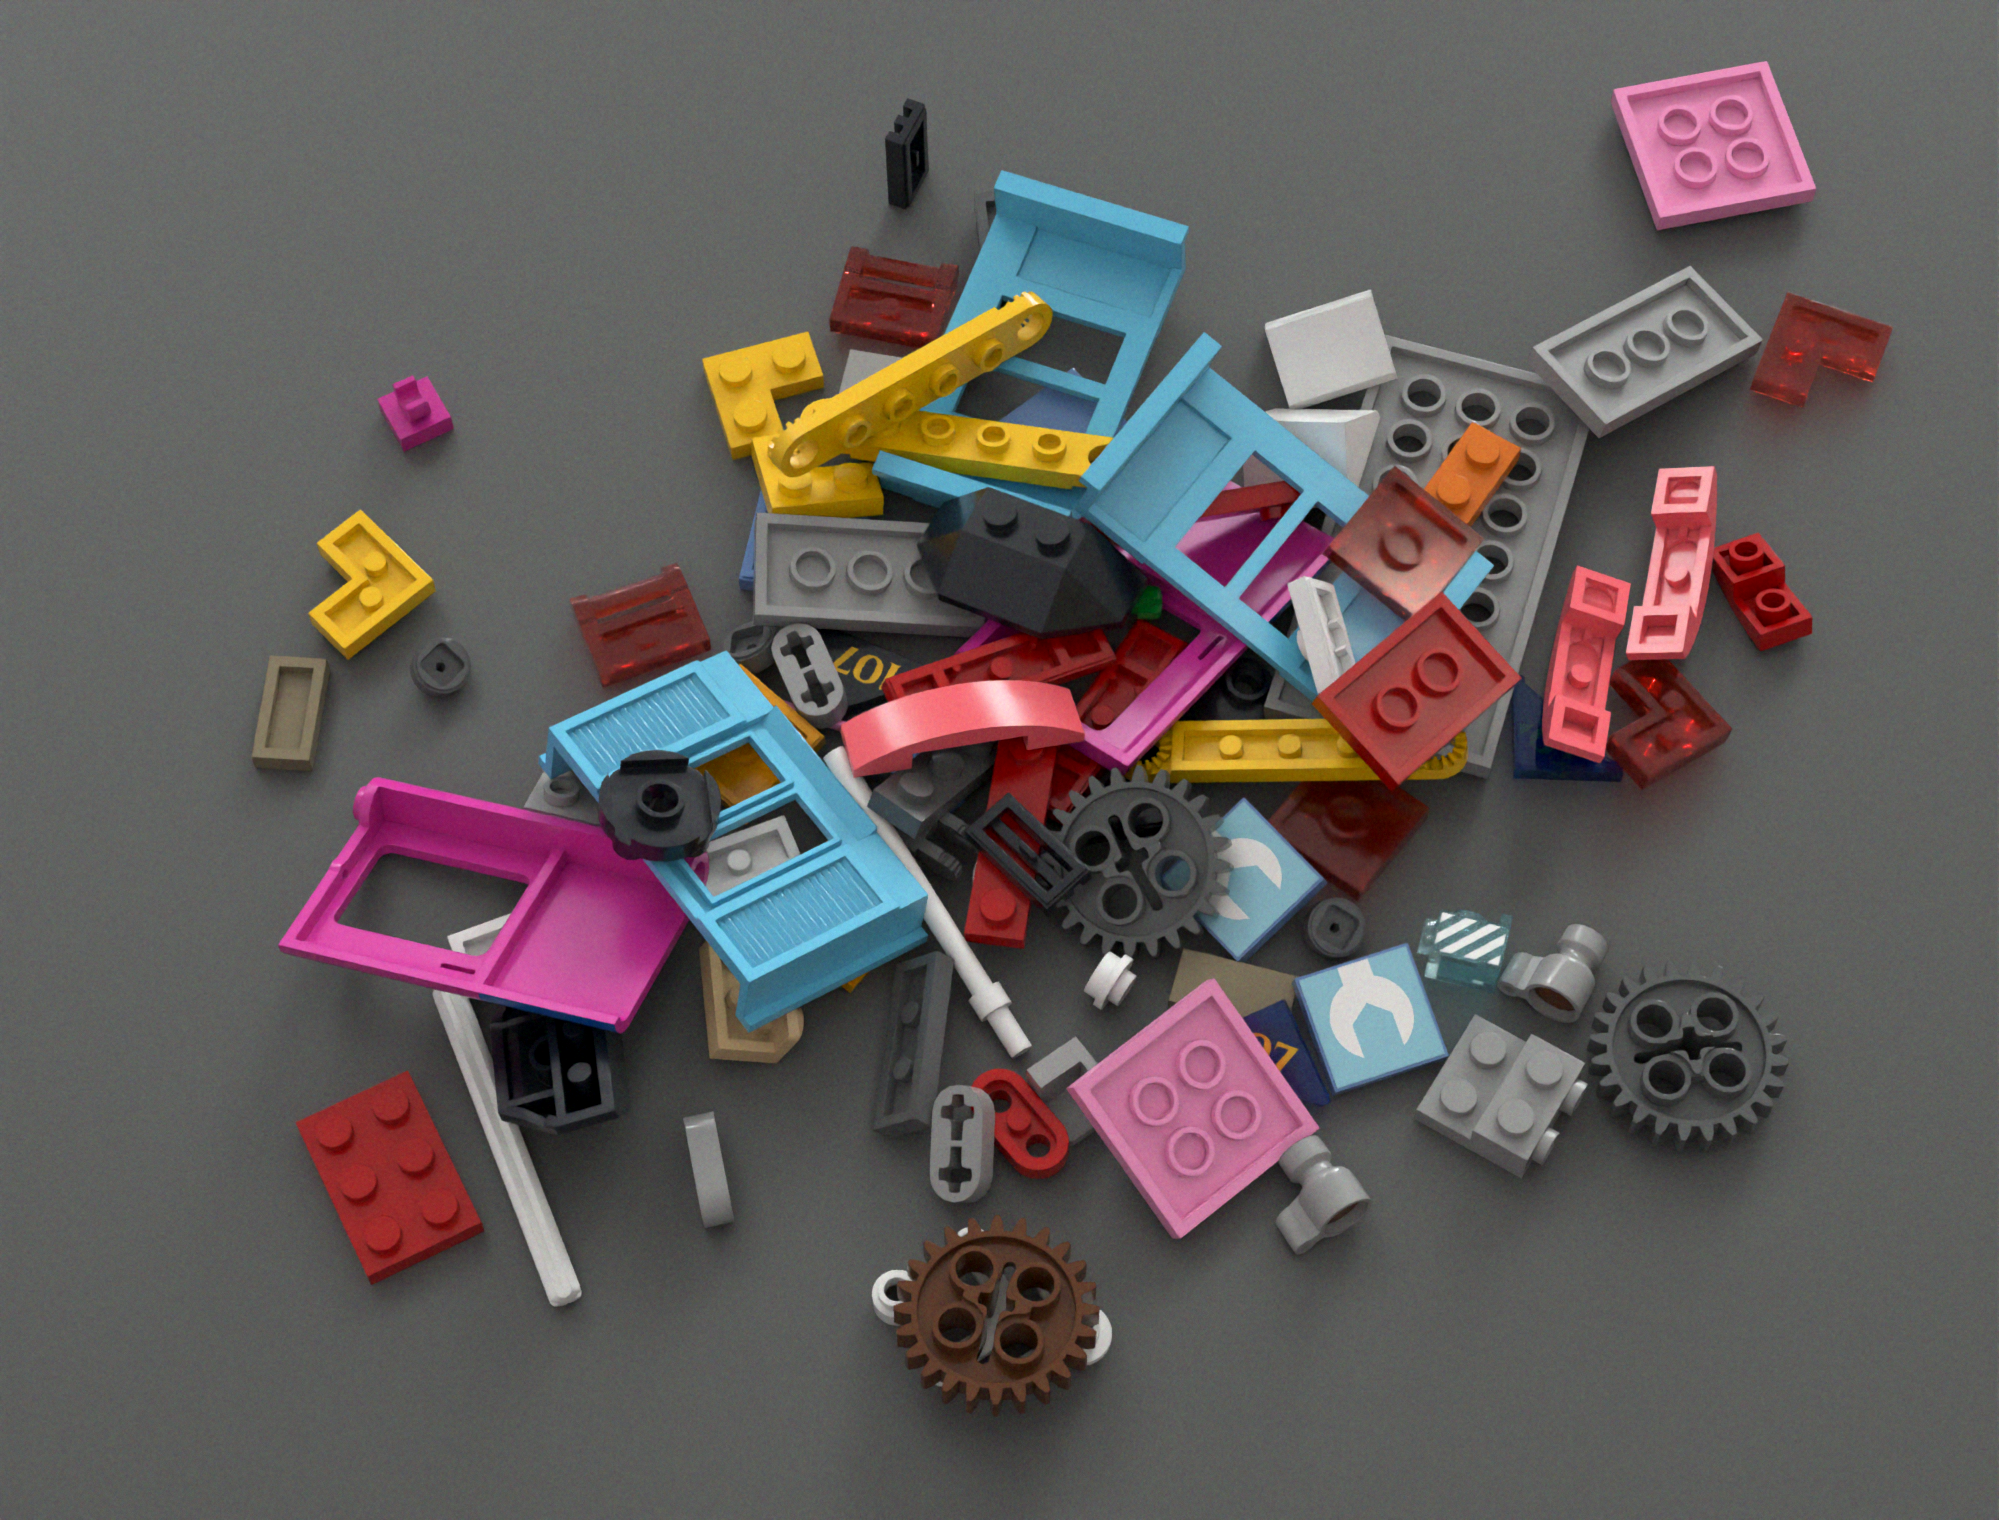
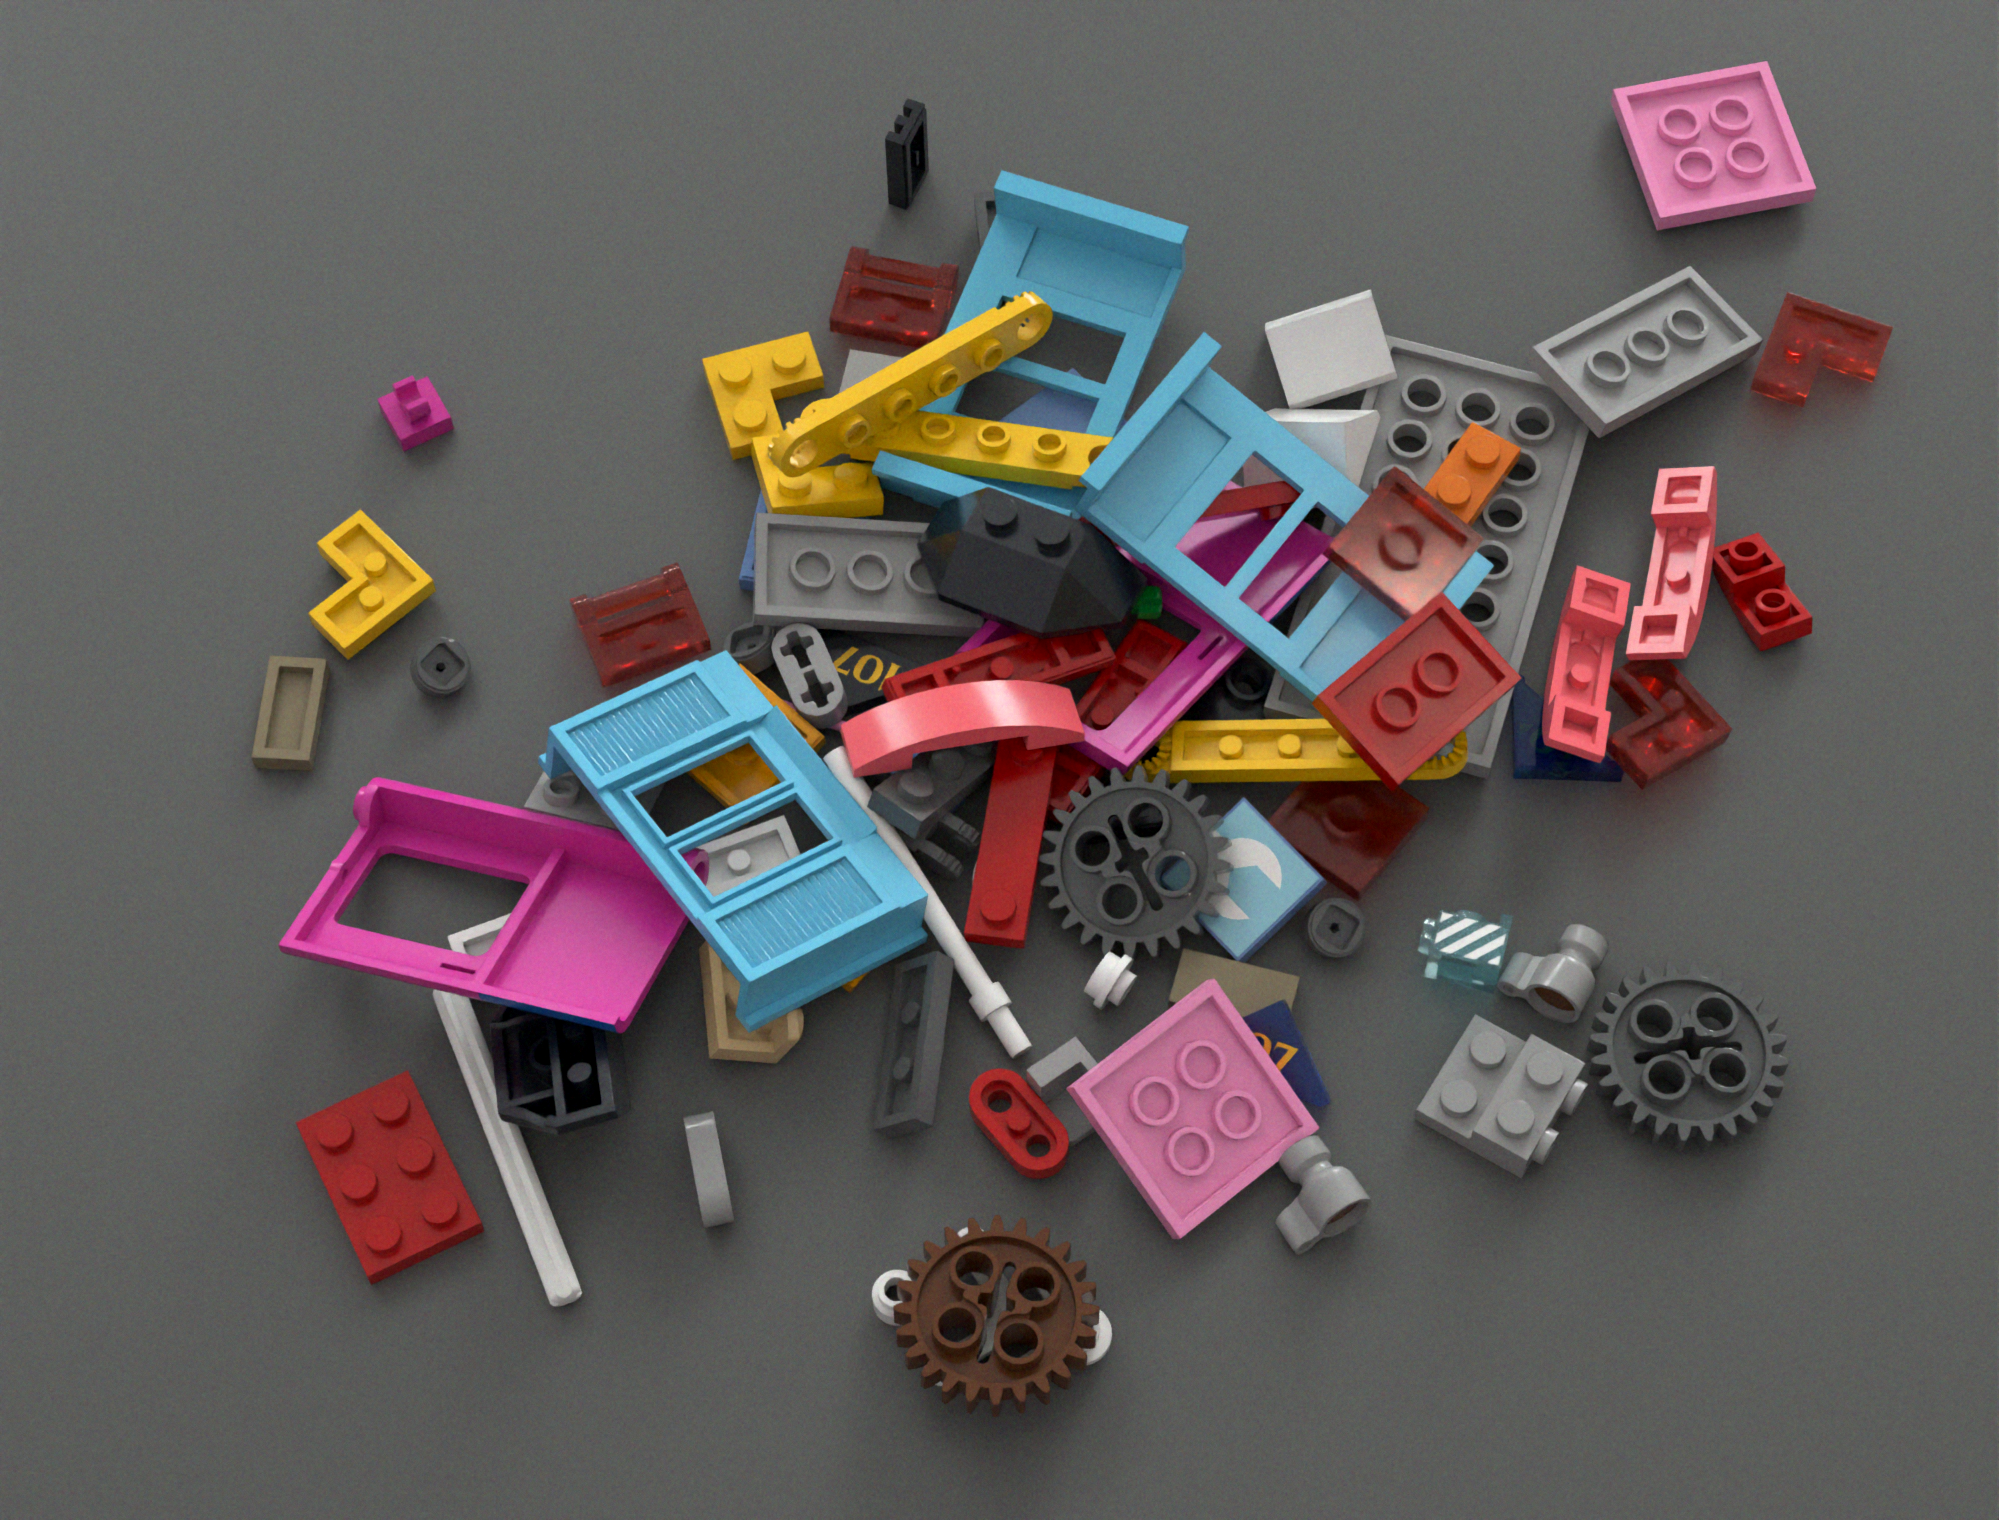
black plate [598,750,721,861] -> none
light grey beam [930,1085,995,1203] -> none
black tile [965,792,1092,917] -> none
white plate [1287,576,1355,694] -> none
tile [1292,943,1449,1096] -> none

